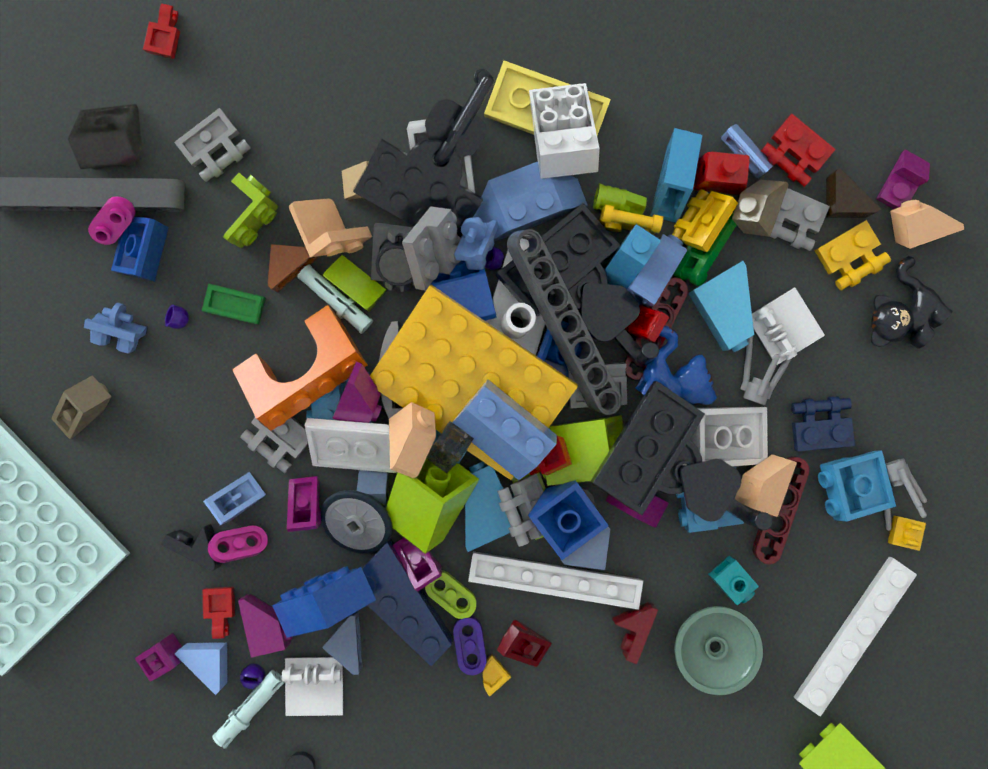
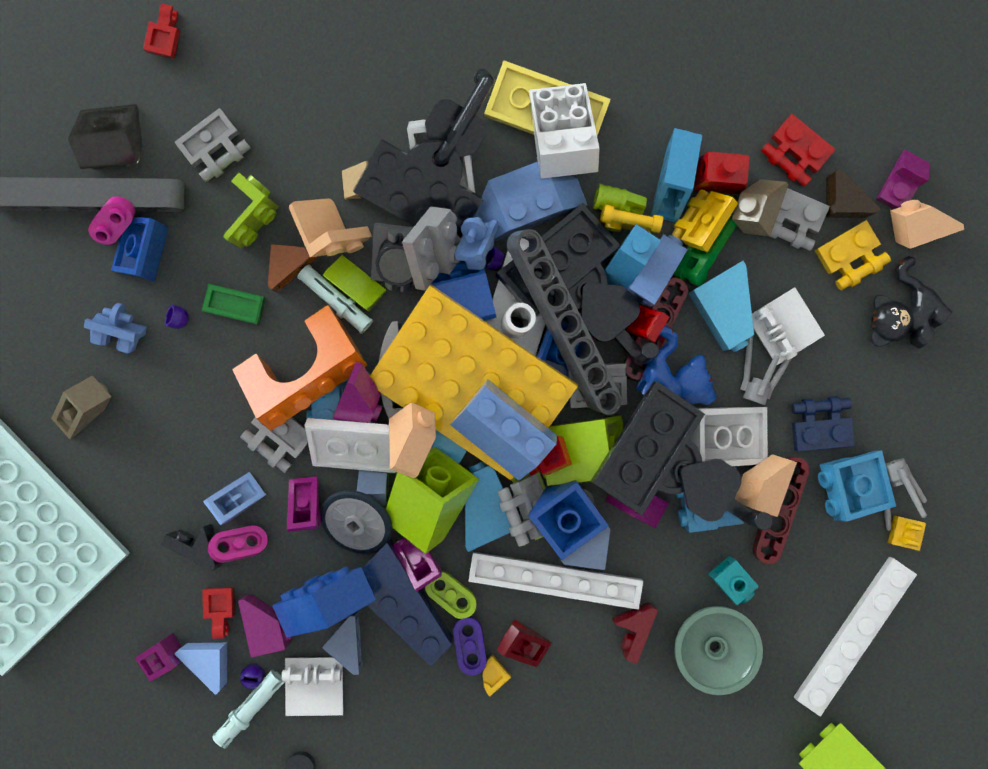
clear smoke brick [426,421,474,473] -> none
light blue slope [721,124,773,179] -> none

